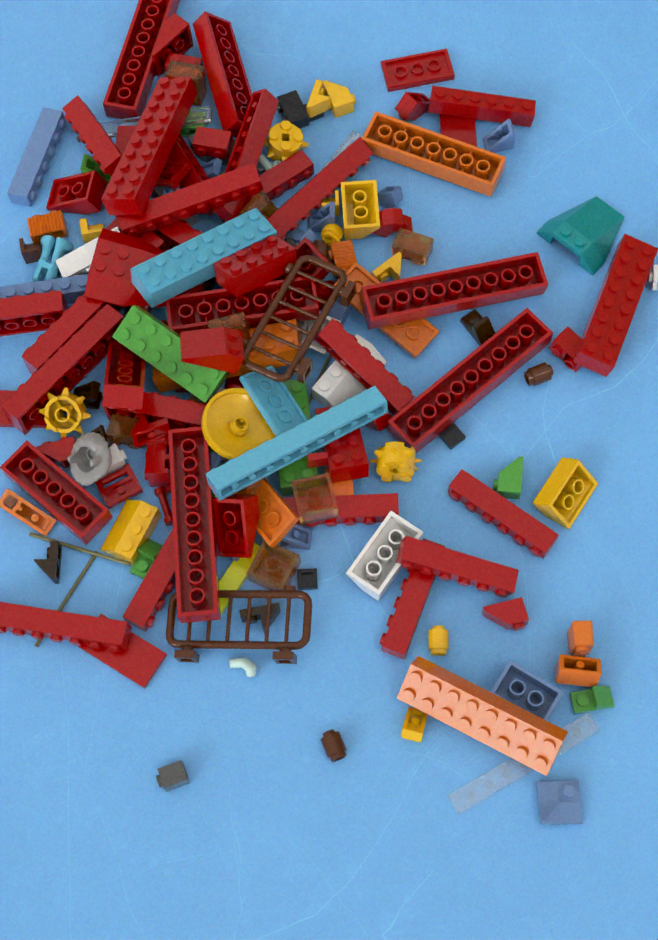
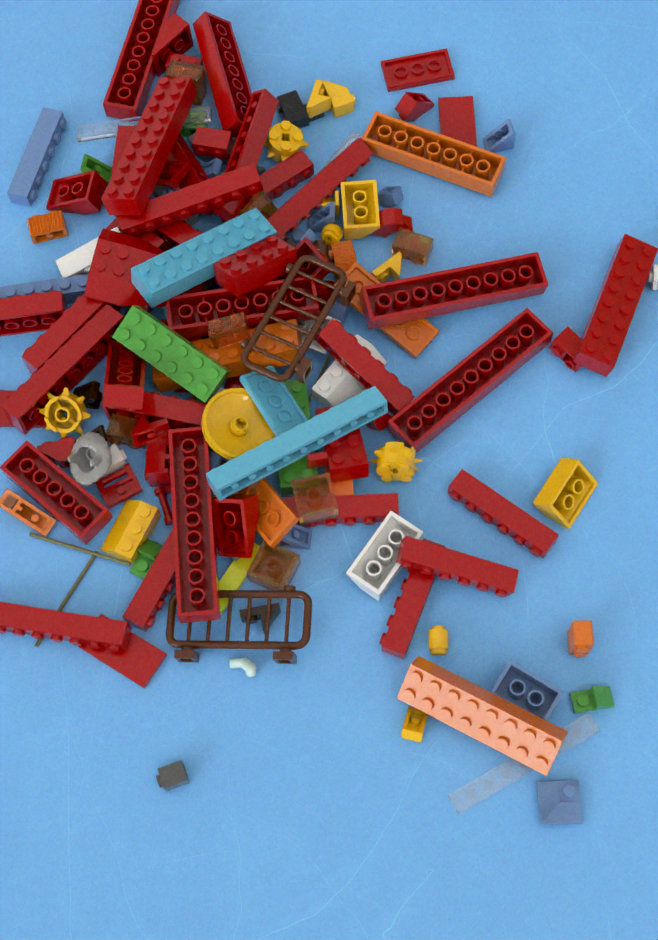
reddish brown panel [19,238,42,264] -> none
medium azure piece [32,235,74,282] -> none
dark brown slope [34,541,62,584] -> none
red brick [62,95,123,176] -> none
yellow panel [79,218,104,244] -> none
red slope [180,327,245,374] -> none
light aqua arm [258,155,281,171] -> none
black tile [297,568,318,590] -> none
reddish brown brick [320,729,347,762] -> none
red brick [428,85,536,127] -> none
black tile [439,423,466,450] -> none
dark brown slope [460,309,495,346] -> none
red slope [482,597,529,631] -> none
bright green slope [493,456,523,499] -> none
reddish brown brick [524,362,553,386] -> none
teal wedge [537,196,624,276] -> none
orange brick [555,654,601,687] -> none

